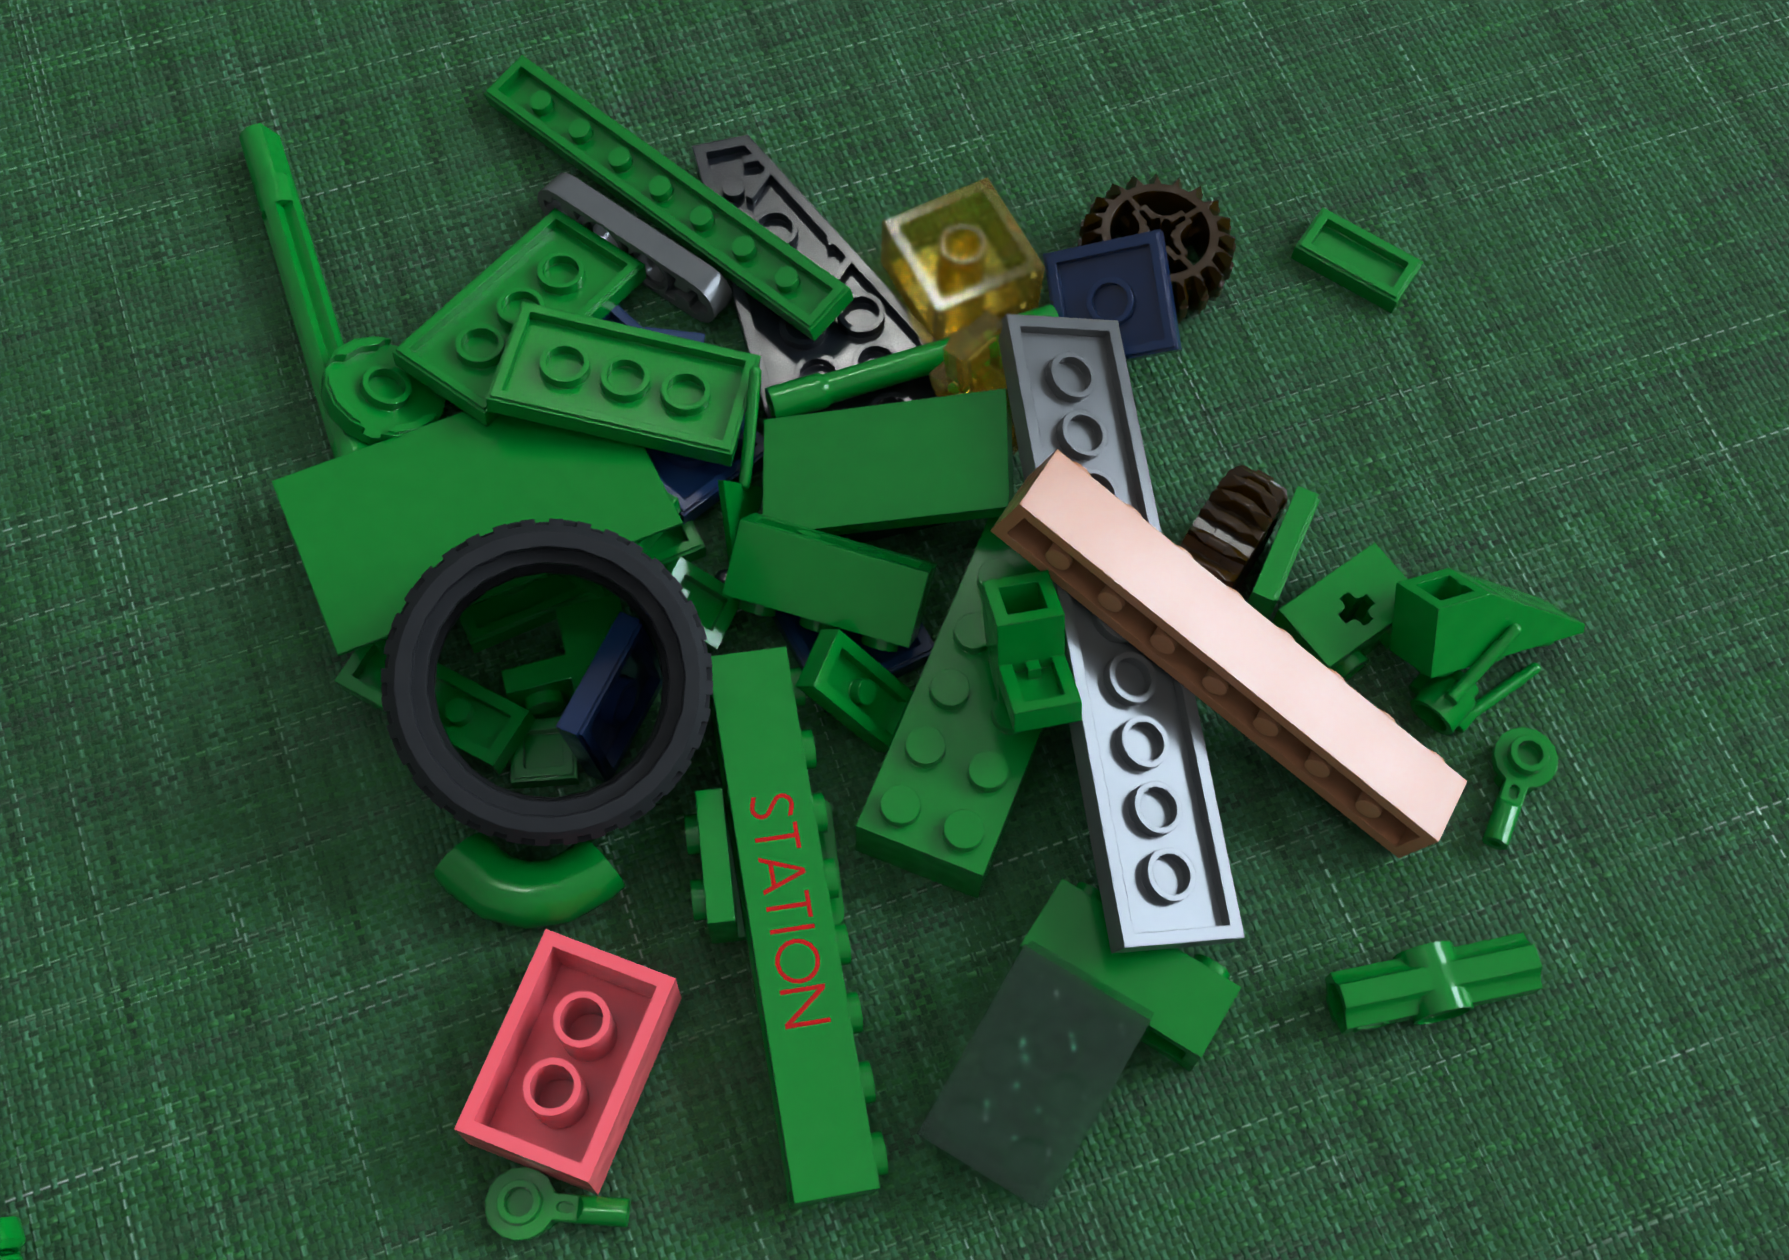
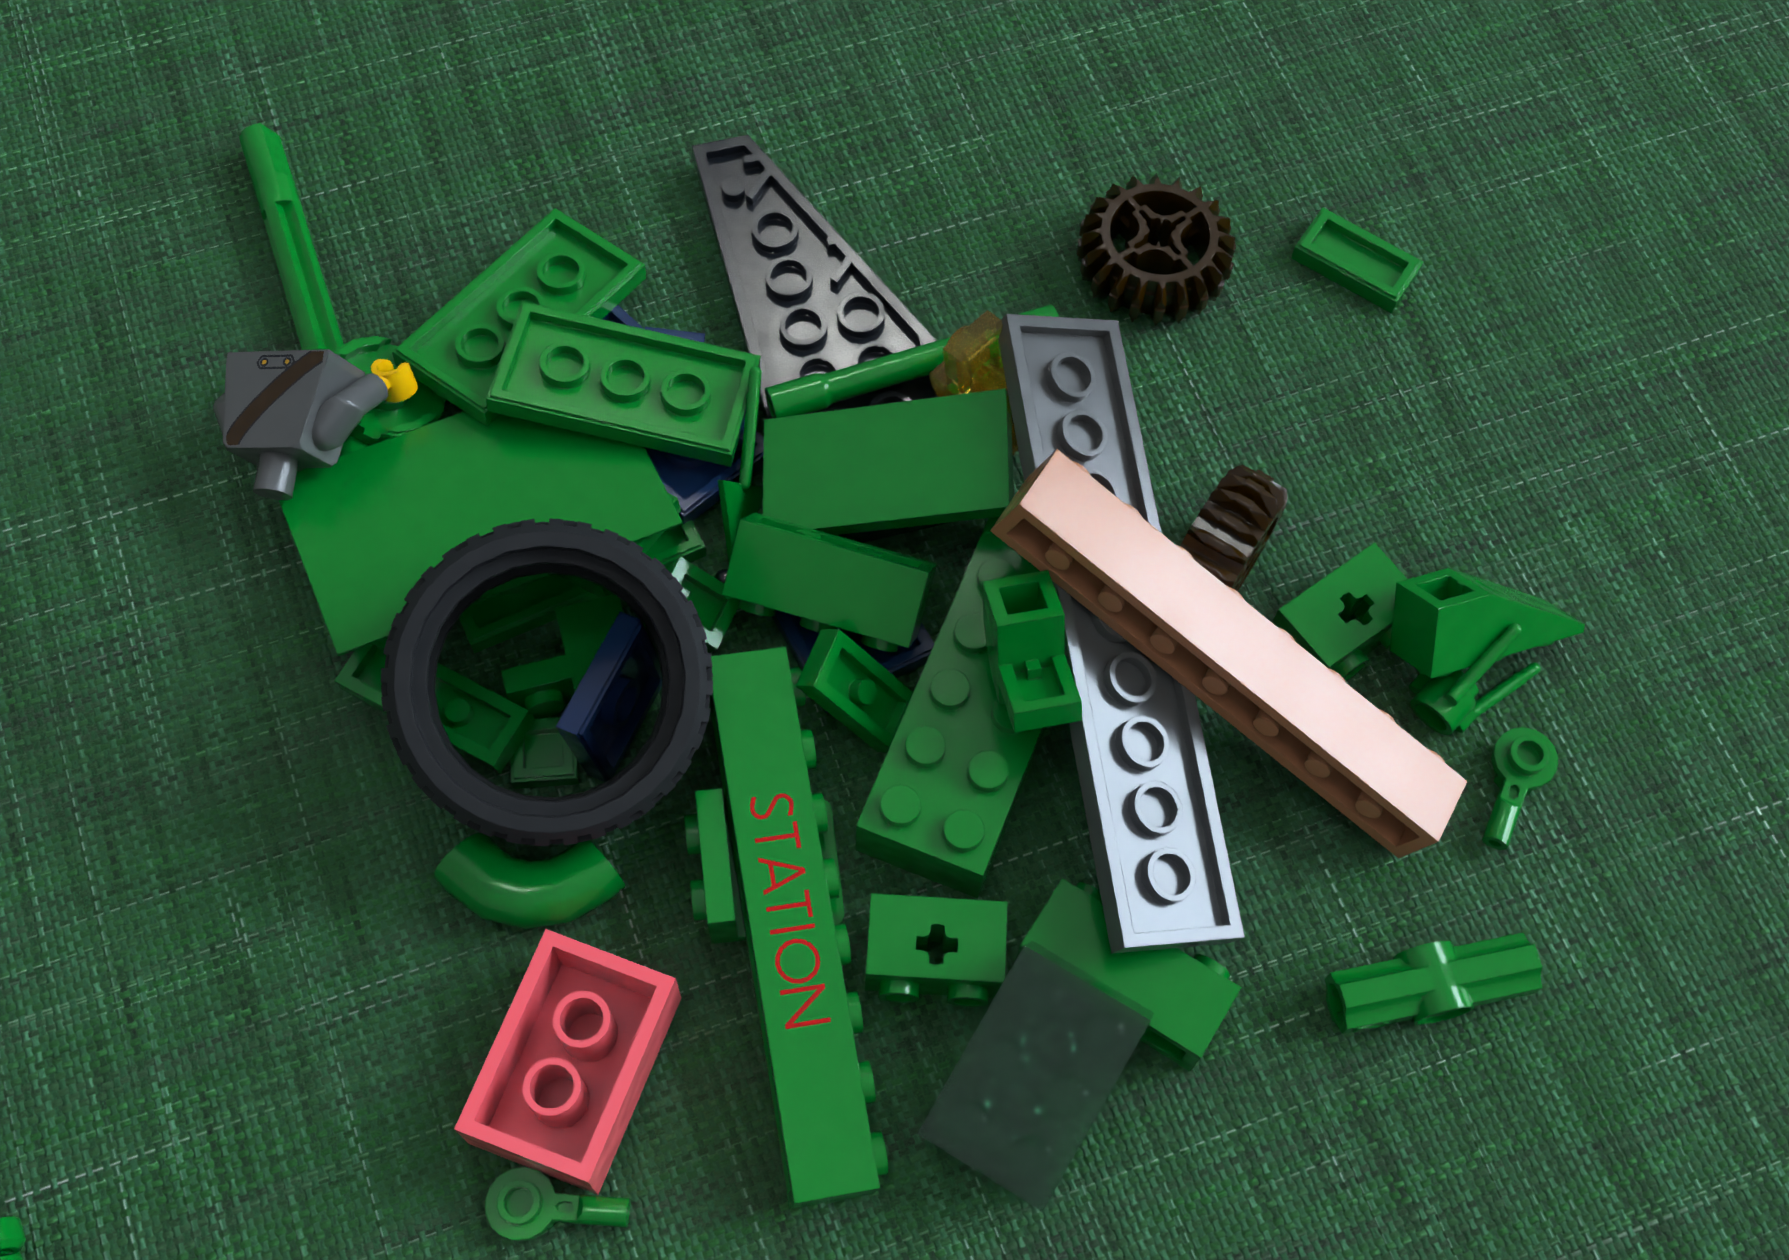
green tile [483,55,854,341] -> none
dark grey beam [537,172,733,323] -> none
clear yellow brick [881,177,1045,341] -> none
dark blue tile [1043,229,1182,362] -> none
green tile [1247,486,1320,620] -> none
none -> dark grey torso [213,349,418,500]
none -> green brick [865,893,1008,1007]

